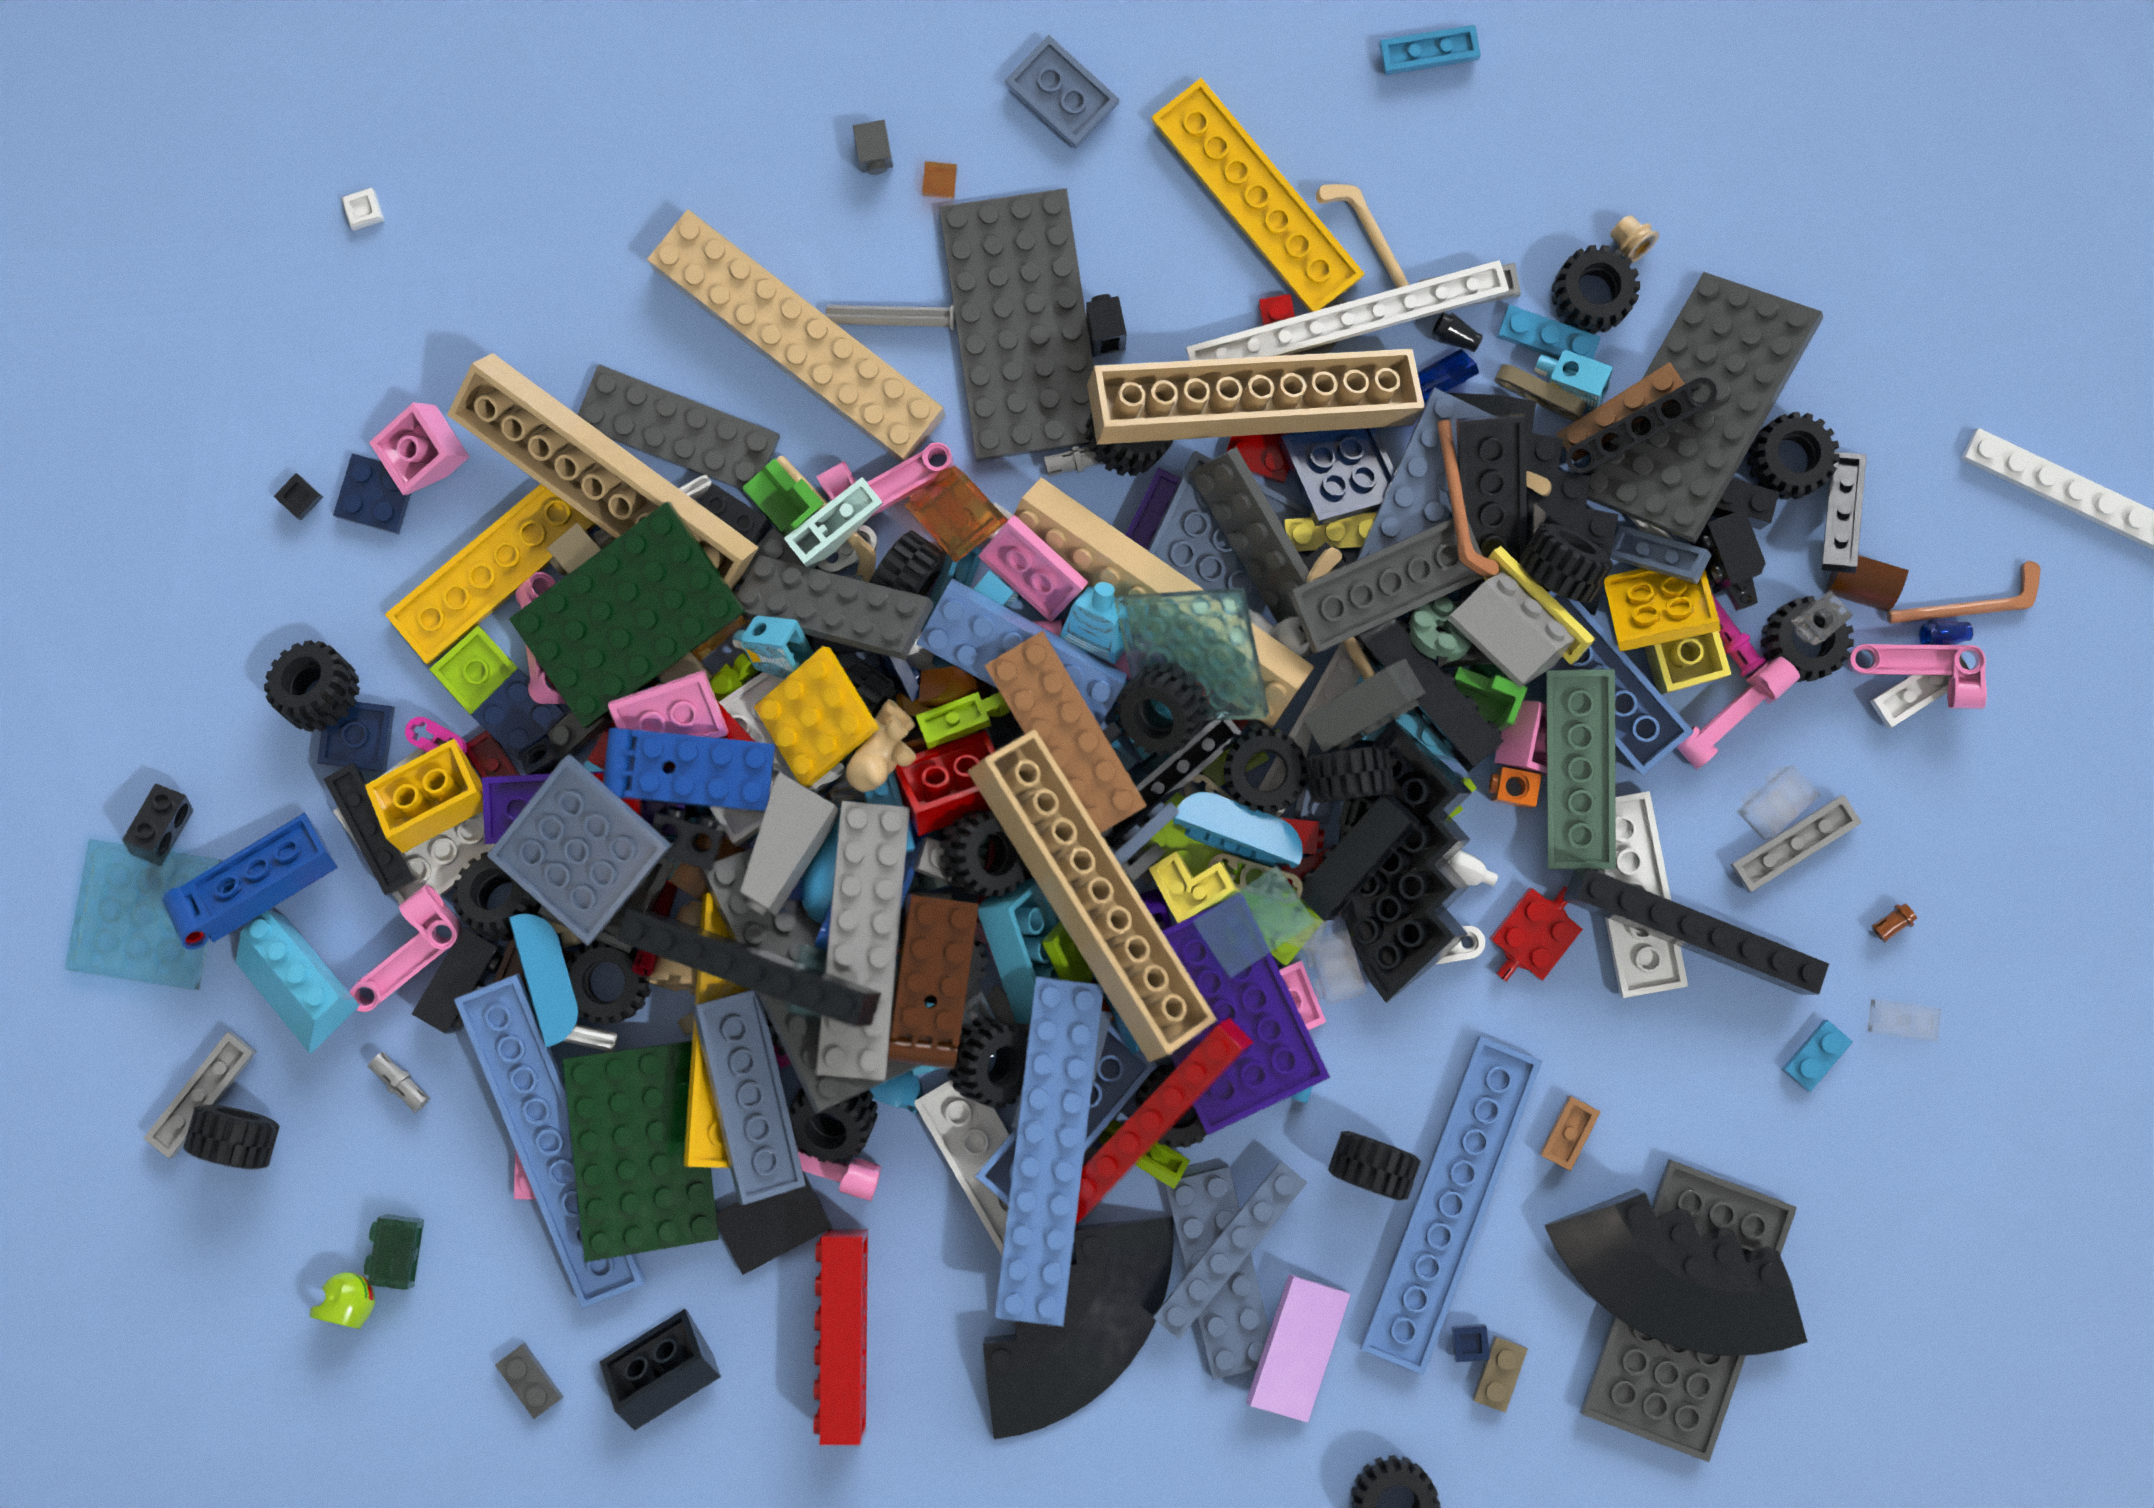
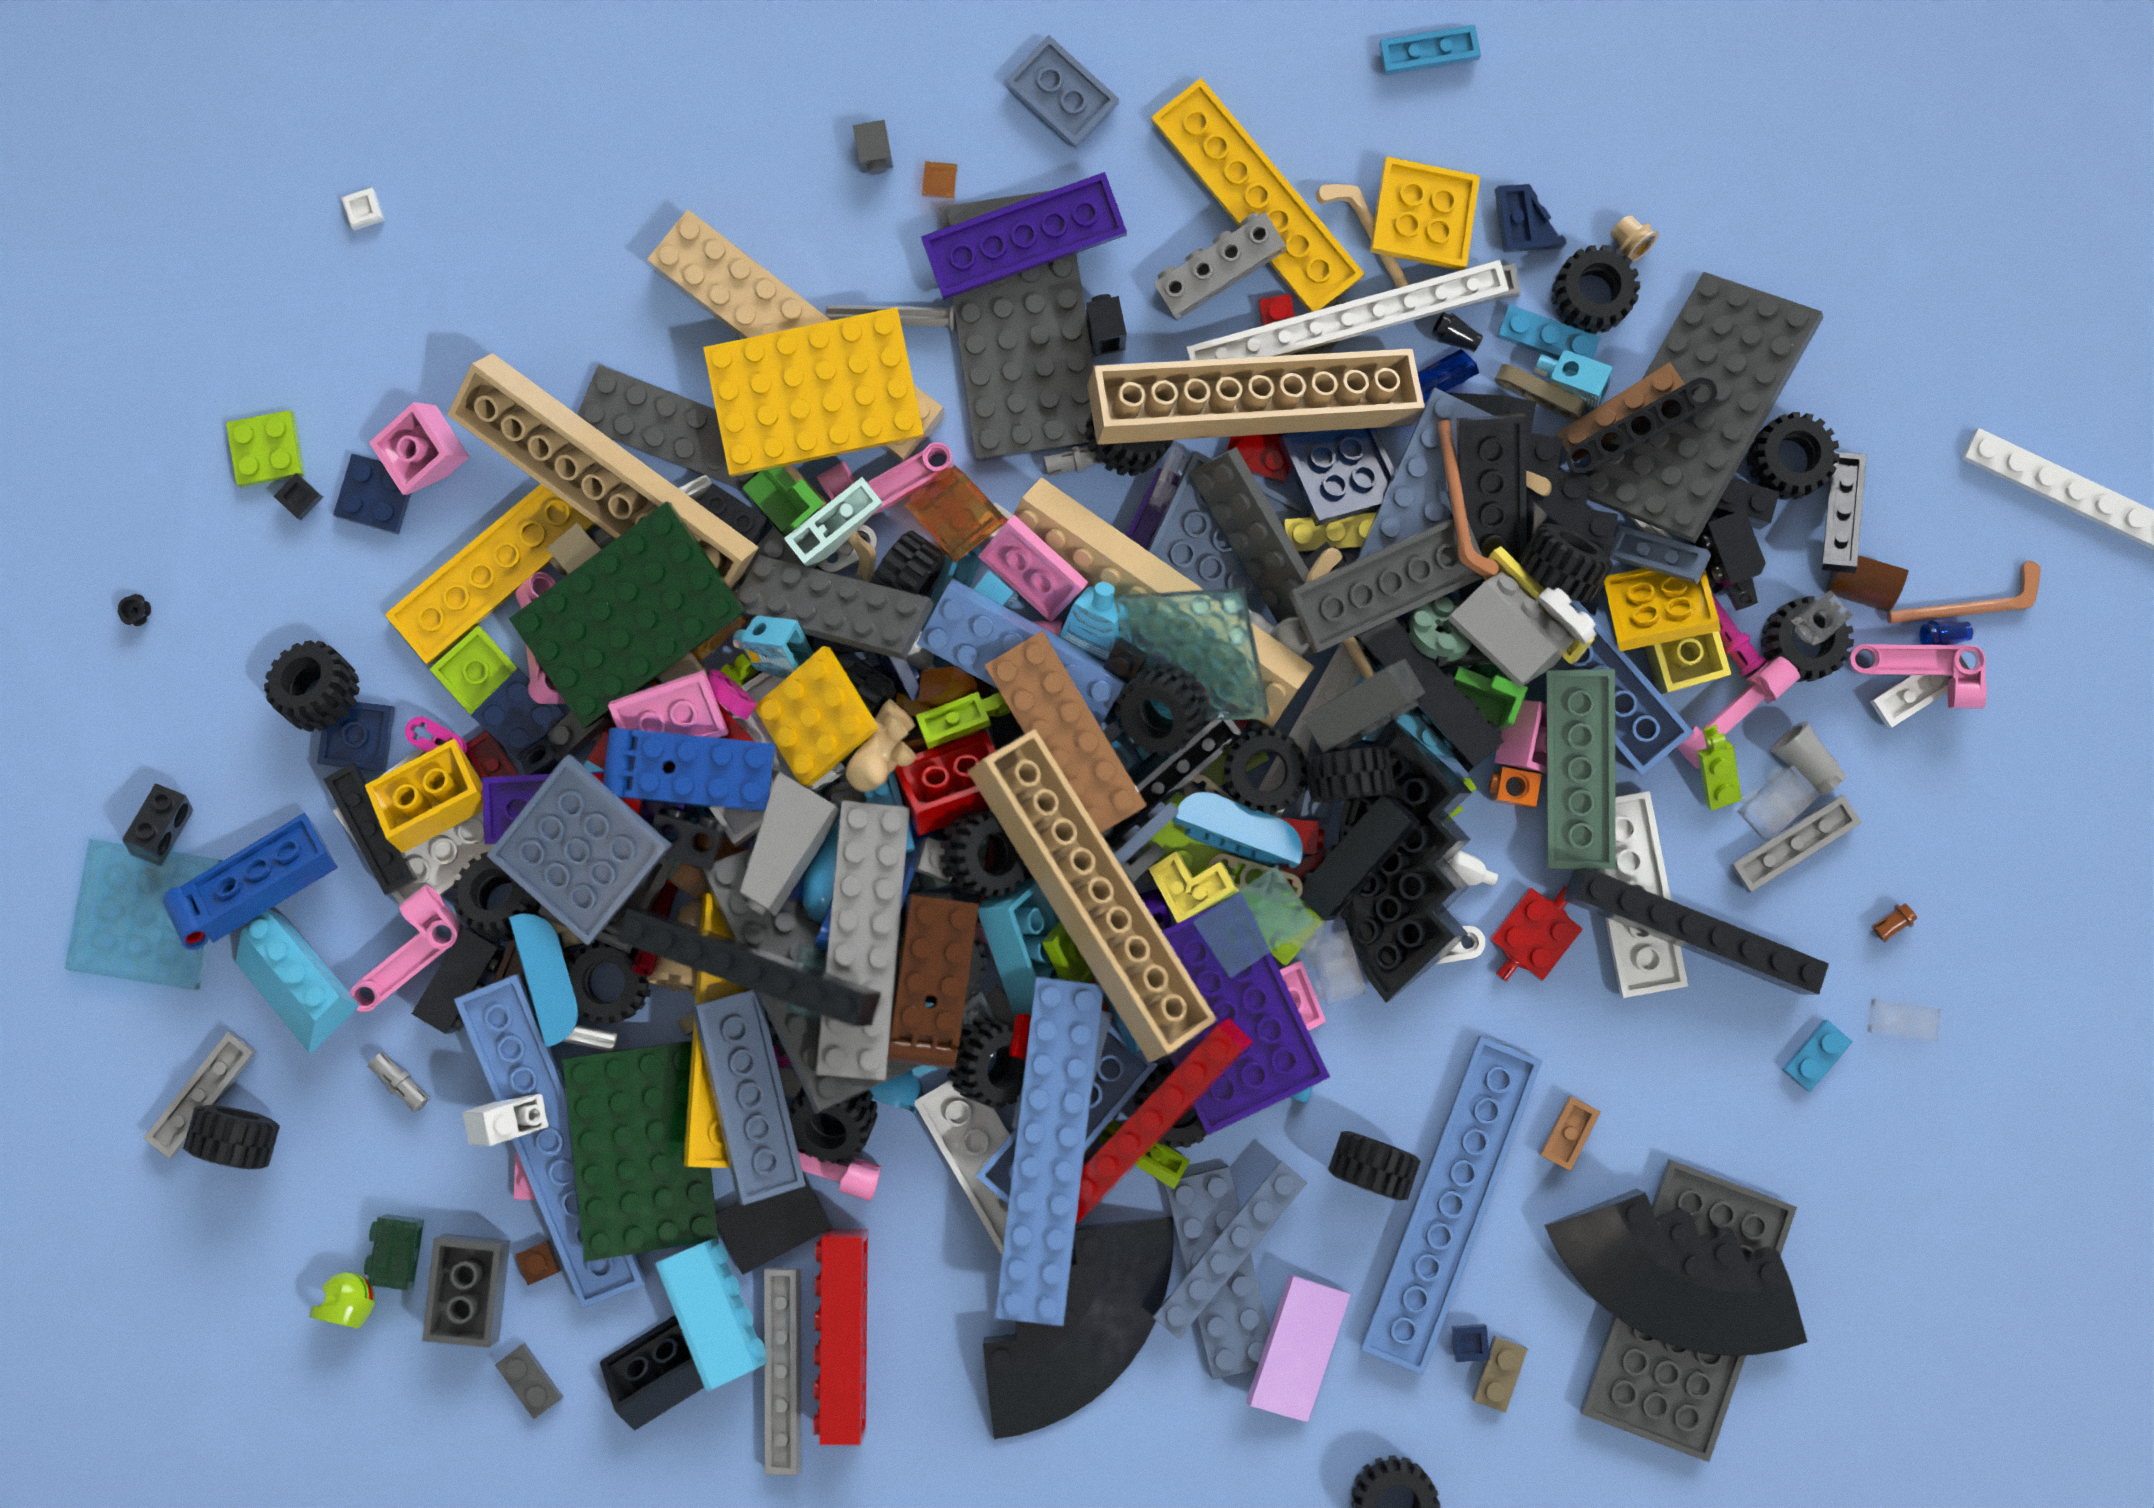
none -> black plate [118,594,151,626]
none -> lime plate [226,410,305,488]
none -> dark grey brick [422,1234,510,1348]
none -> white slope [462,1094,548,1146]
none -> reddish brown plate [515,1240,561,1286]
none -> medium azure slope [655,1238,768,1392]
none -> yellow plate [703,307,925,477]
none -> dark pink beam [707,669,757,719]
none -> light grey plate [764,1268,801,1475]
none -> white sticker [778,1066,802,1098]
none -> dark purple plate [921,172,1127,300]
none -> red piece [1009,1013,1031,1061]
none -> black plate [1103,637,1149,683]
none -> clear plate [1149,441,1189,512]
none -> light grey brick [1154,212,1287,320]
none -> yellow plate [1370,156,1480,271]
none -> dark blue wing [1494,184,1566,253]
none -> white plate [1537,588,1596,645]
none -> lime plate [1697,725,1742,811]
none -> light grey plant [1771,721,1846,795]

